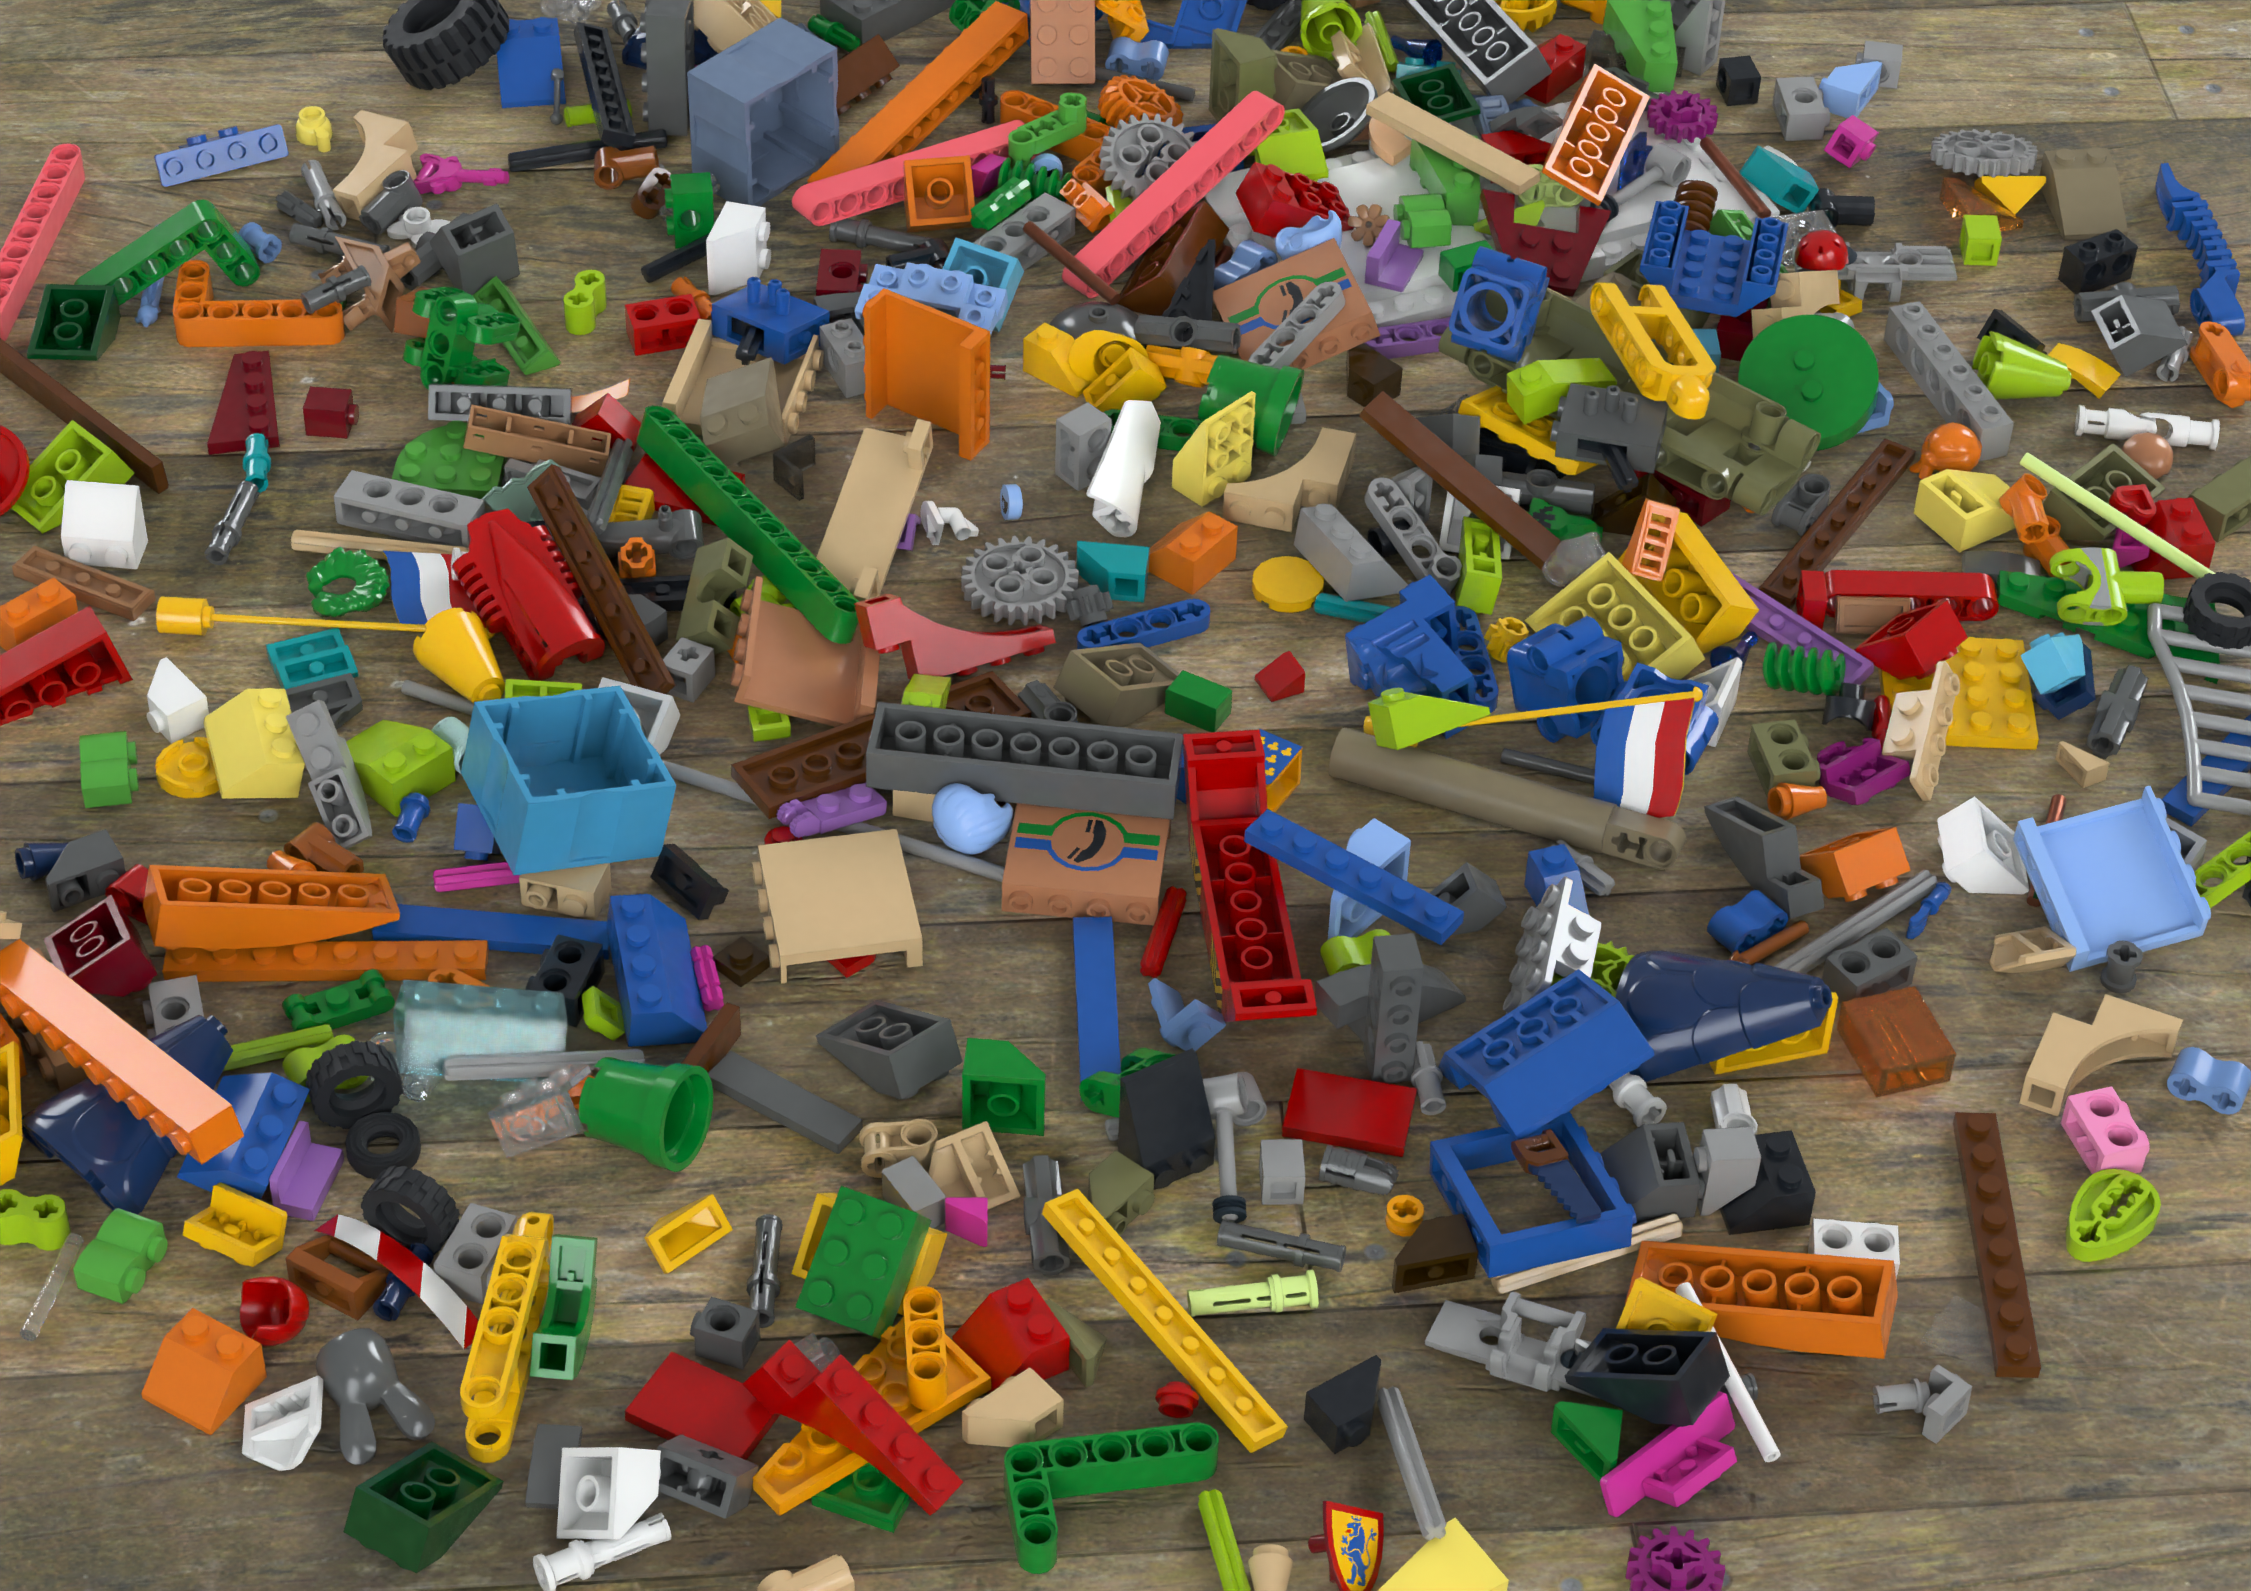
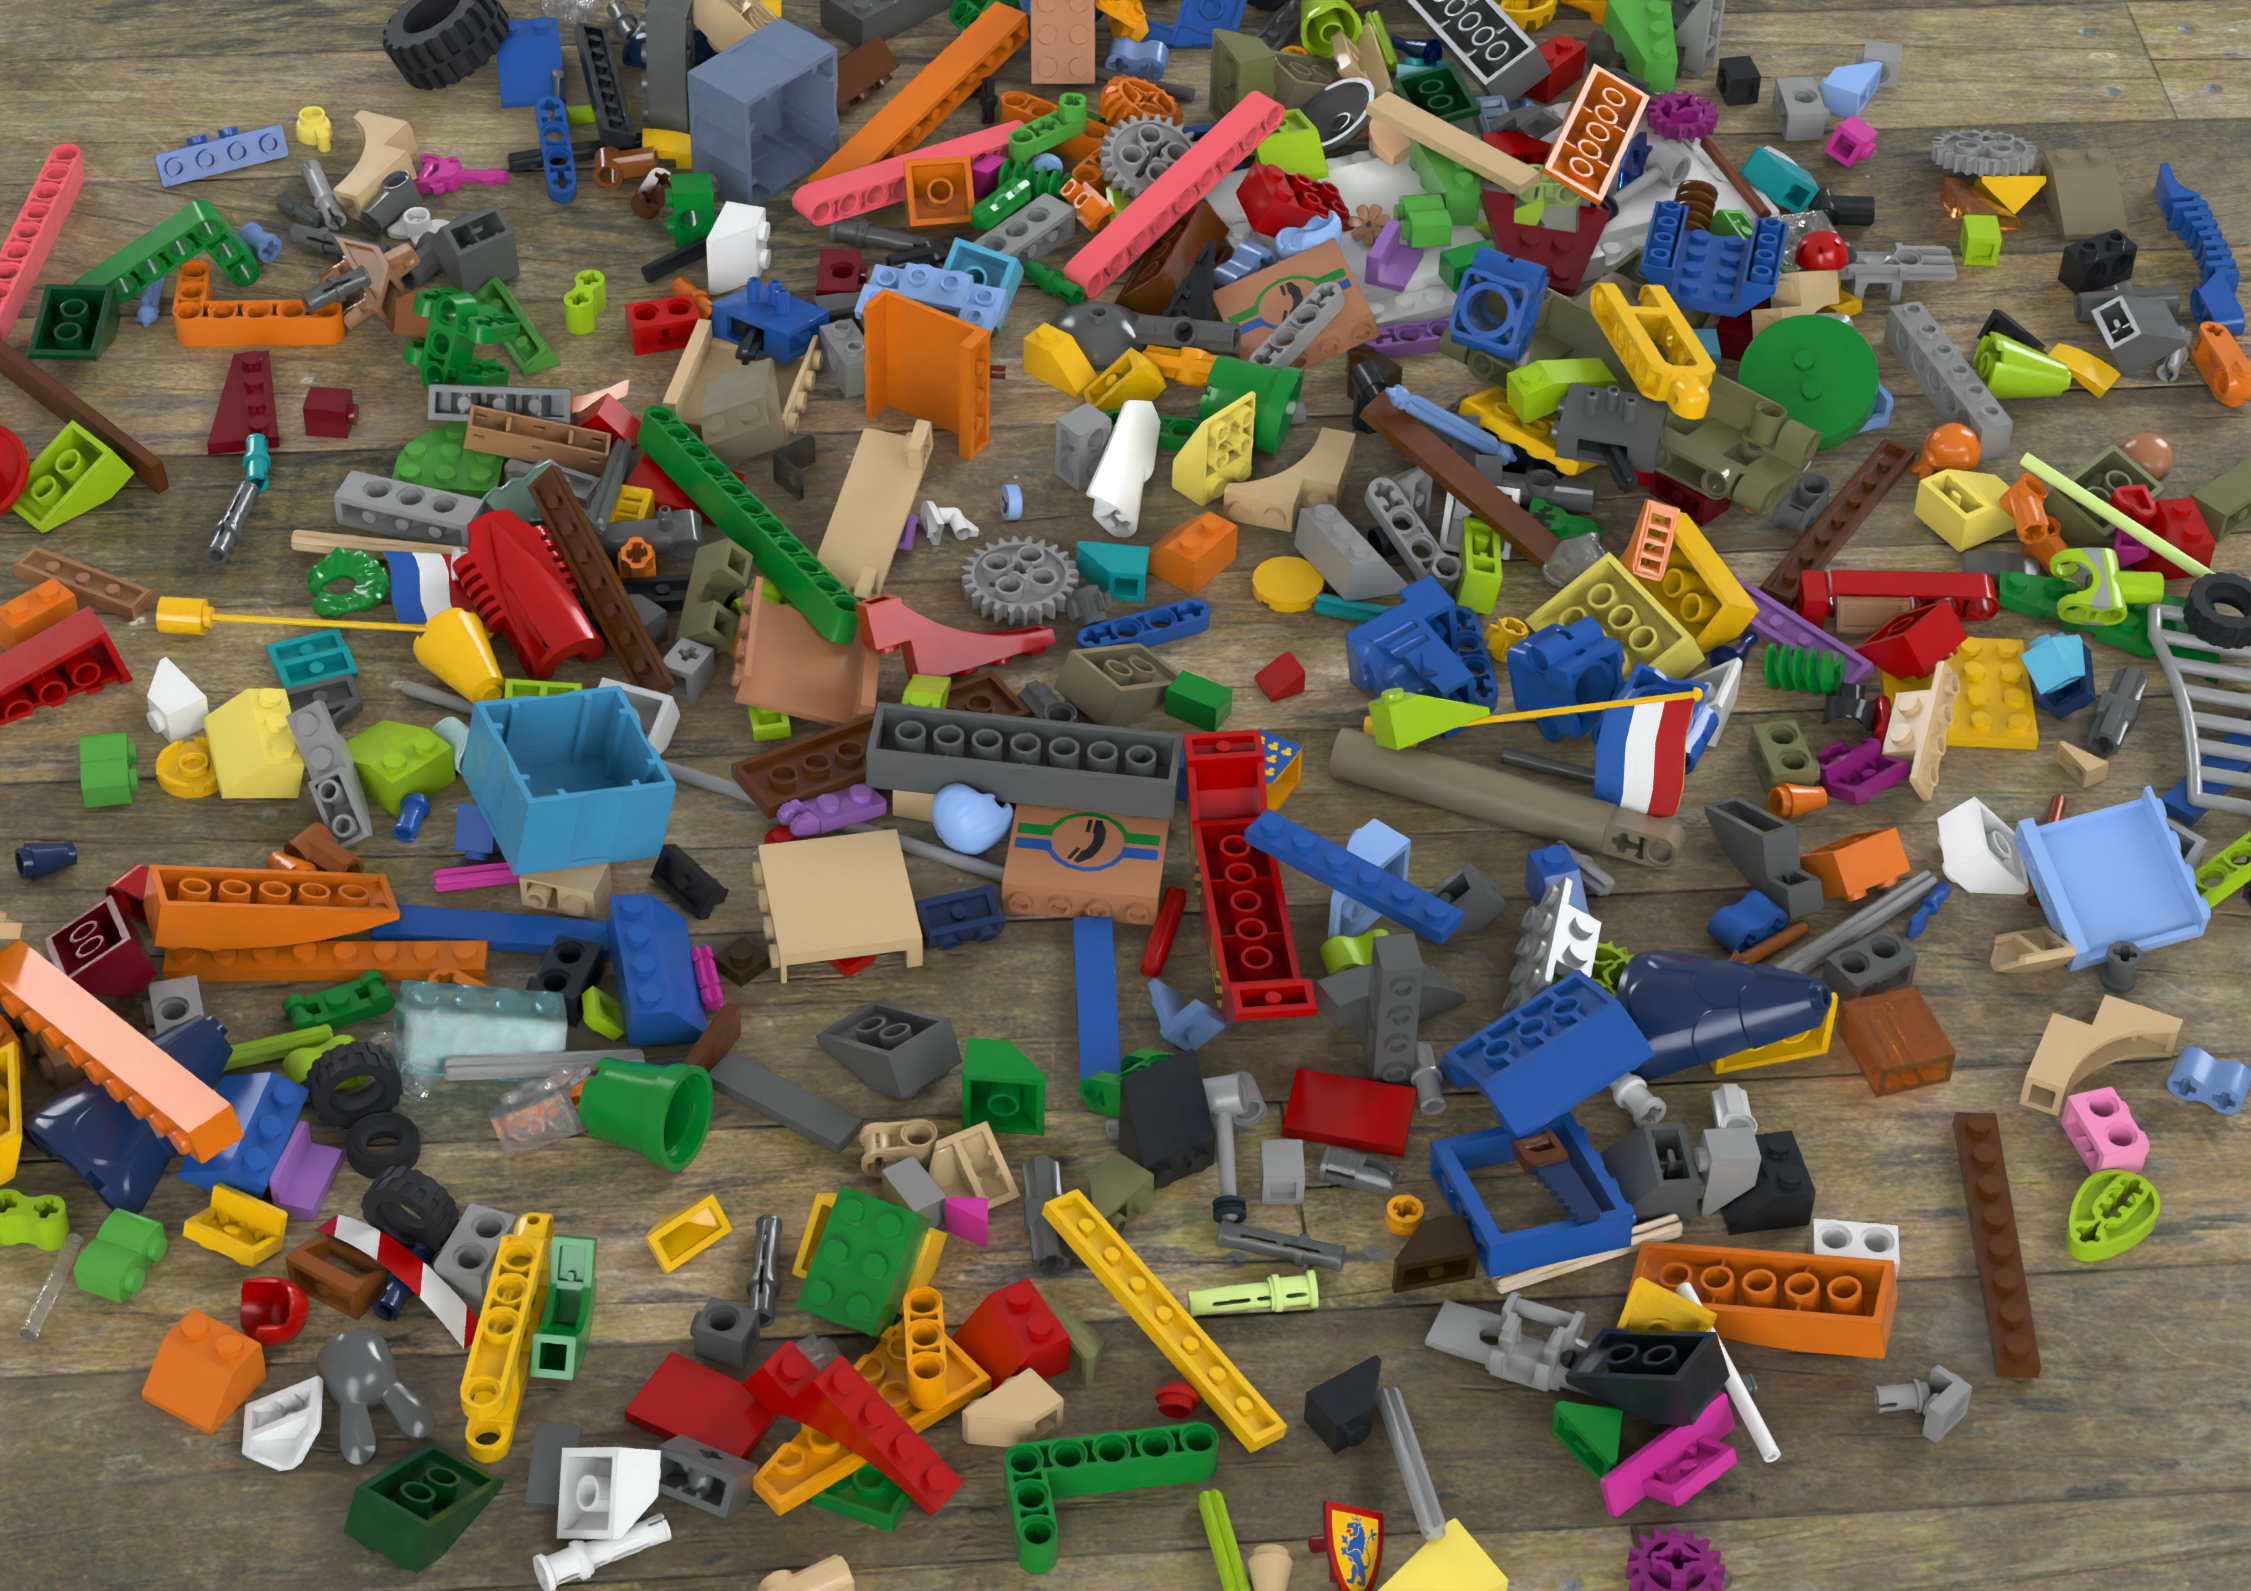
dark grey slope [45,829,126,912] -> none
white slope [61,480,148,569] -> none
green axle [807,14,861,52] -> none
copper bar [1023,221,1121,305] -> none
yellow piece [1068,330,1149,382] -> none
dark brown slope [1592,473,1677,536] -> none
white piece [2075,405,2220,450] -> none
none -> blue beam [535,96,577,204]
none -> yellow slope [642,128,692,169]
none -> dark blue bracket [915,885,1007,951]
none -> green pin [1023,259,1085,306]
none -> black piece [1351,361,1391,434]
none -> medium blue wheel [1385,384,1517,465]

